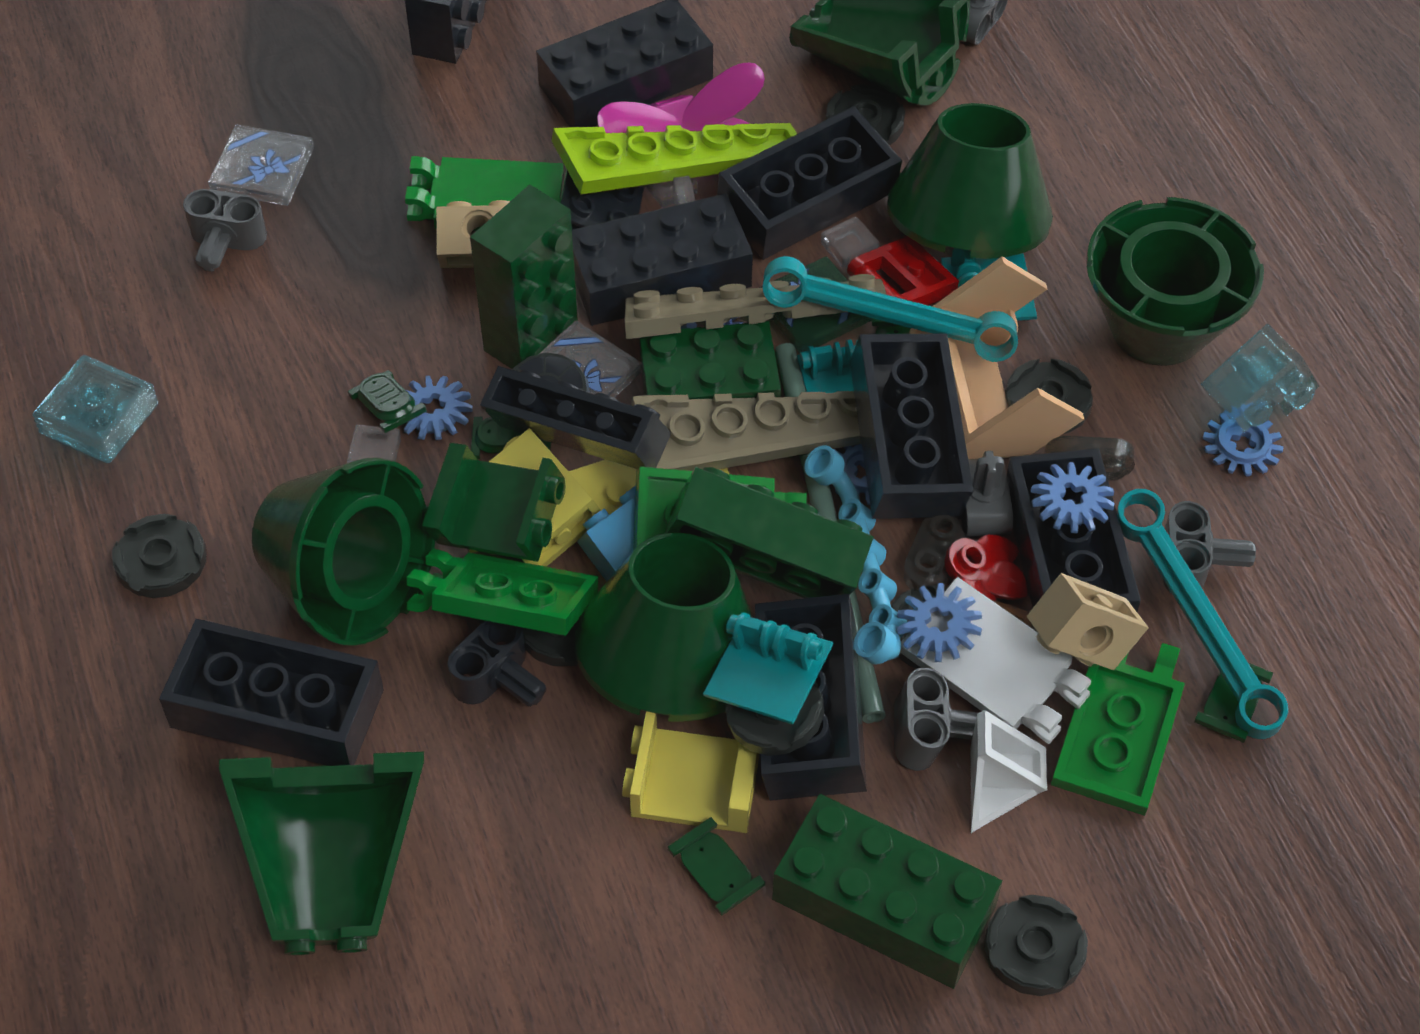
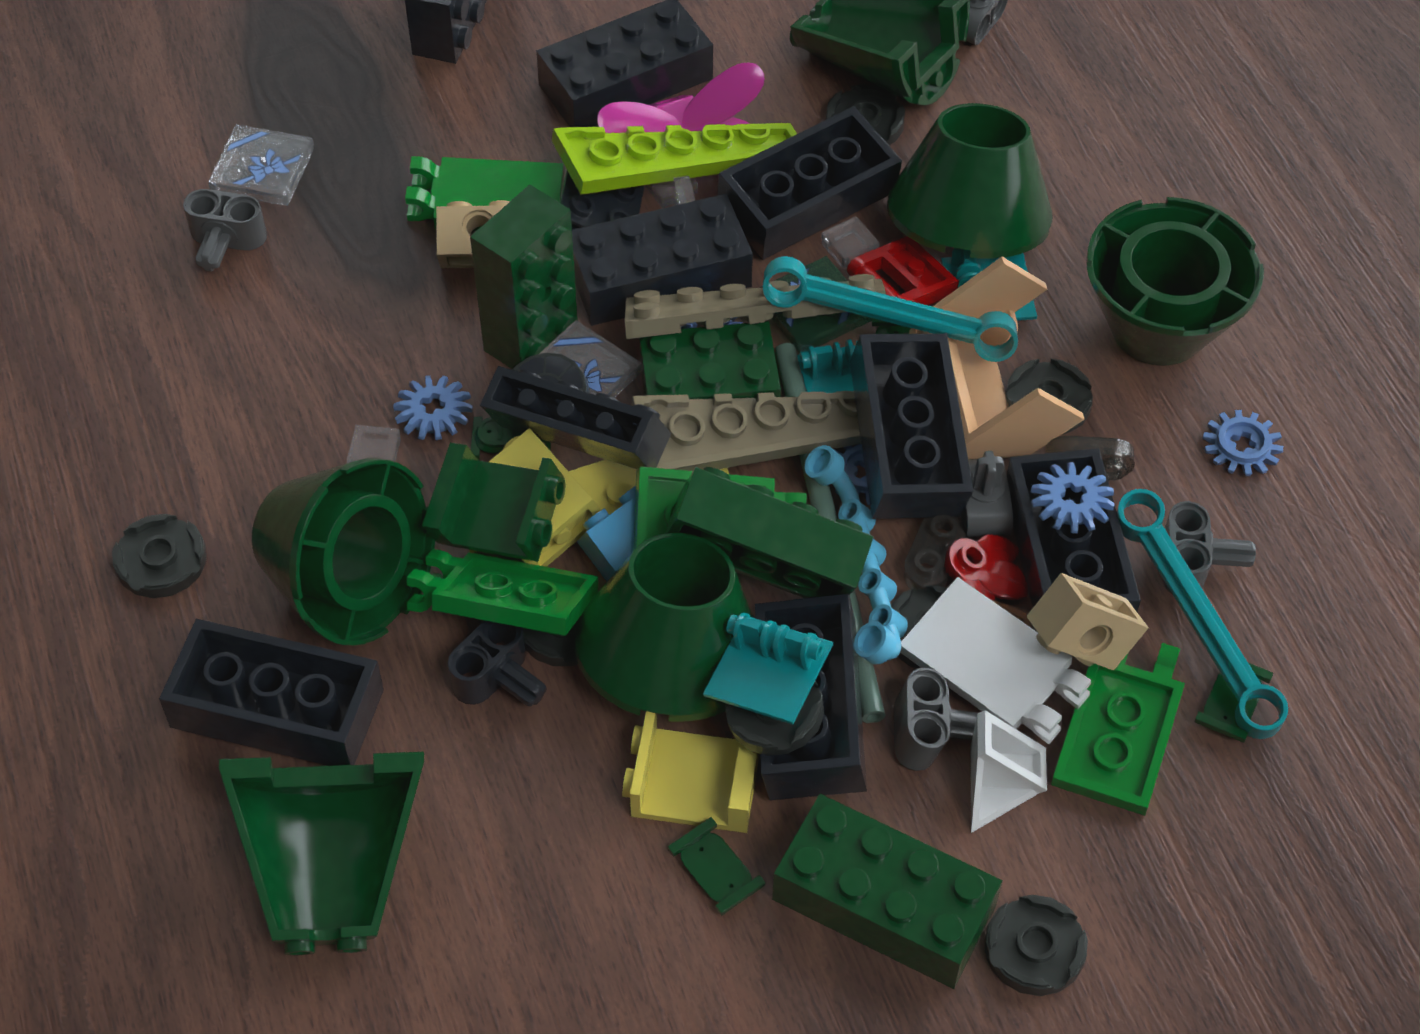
clear light blue brick [32,355,159,463] -> none
piece [348,370,427,434] -> none
medium blue gear [897,583,982,662] -> none
clear light blue brick [1201,323,1320,433] -> none

